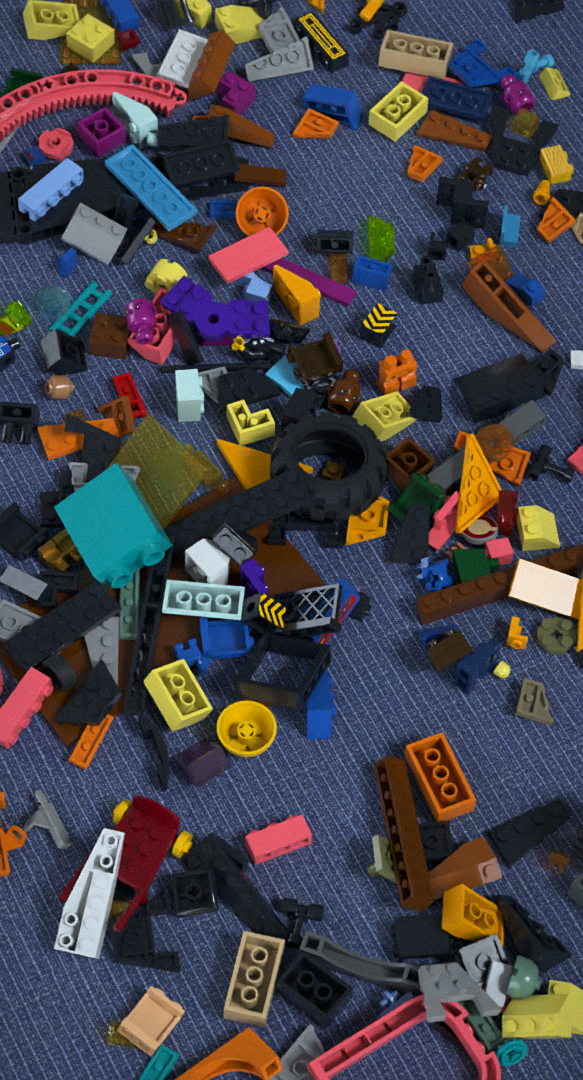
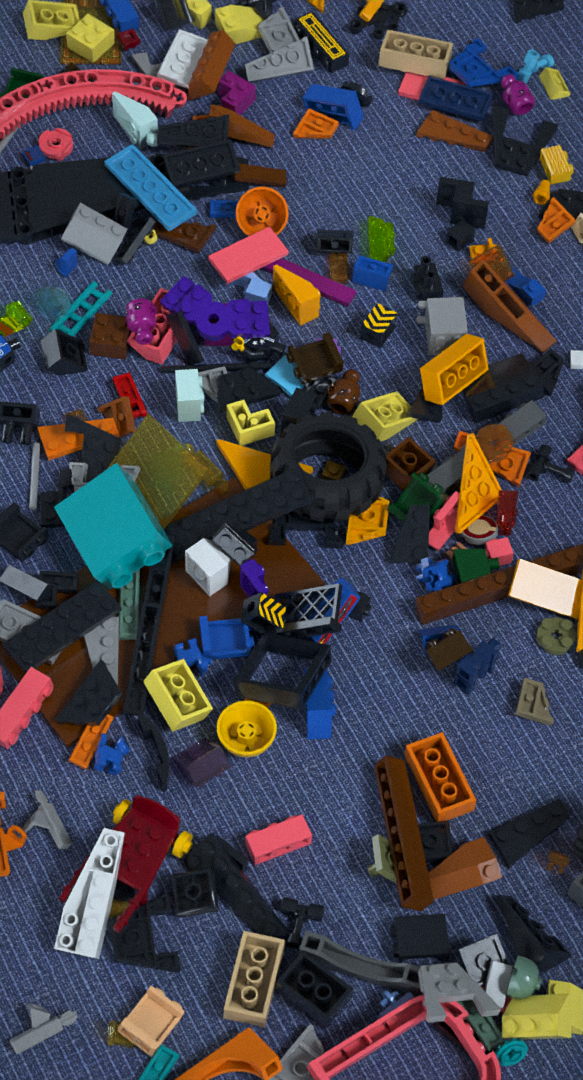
light blue brick [18,158,83,221] -> none
pearl gold hips [38,528,84,572] -> none
black tyre [42,653,78,692] -> none
medium nougat head [45,375,74,399] -> none
magenta brick [77,106,127,157] -> none
light yellow brick [145,259,187,295] -> none
light aqua slope [162,580,245,620] -> none
black bracket [269,318,311,343] -> none
light yellow brick [368,81,429,142] -> none
orange hips [376,349,418,395] -> none
orange wing [408,145,442,183] -> none
black panel [428,232,448,261] -> none
light orange slope [442,884,504,947] -> none
dark brown animal [458,157,493,190] -> none
light yellow hinge [493,661,510,678] -> none
dark azure panel [499,205,521,247] -> none
light orange bracket [506,616,528,649] -> none
clear yellow panel [512,108,540,139] -> none
light yellow slope [516,505,560,551] -> none
none -> light grey piece [9,1003,78,1054]
none -> light grey bar [29,443,40,510]
none -> blue animal [94,733,130,775]
none -> black tile [340,81,373,107]
none -> light grey container [416,297,468,356]
none -> light orange brick [420,334,489,405]

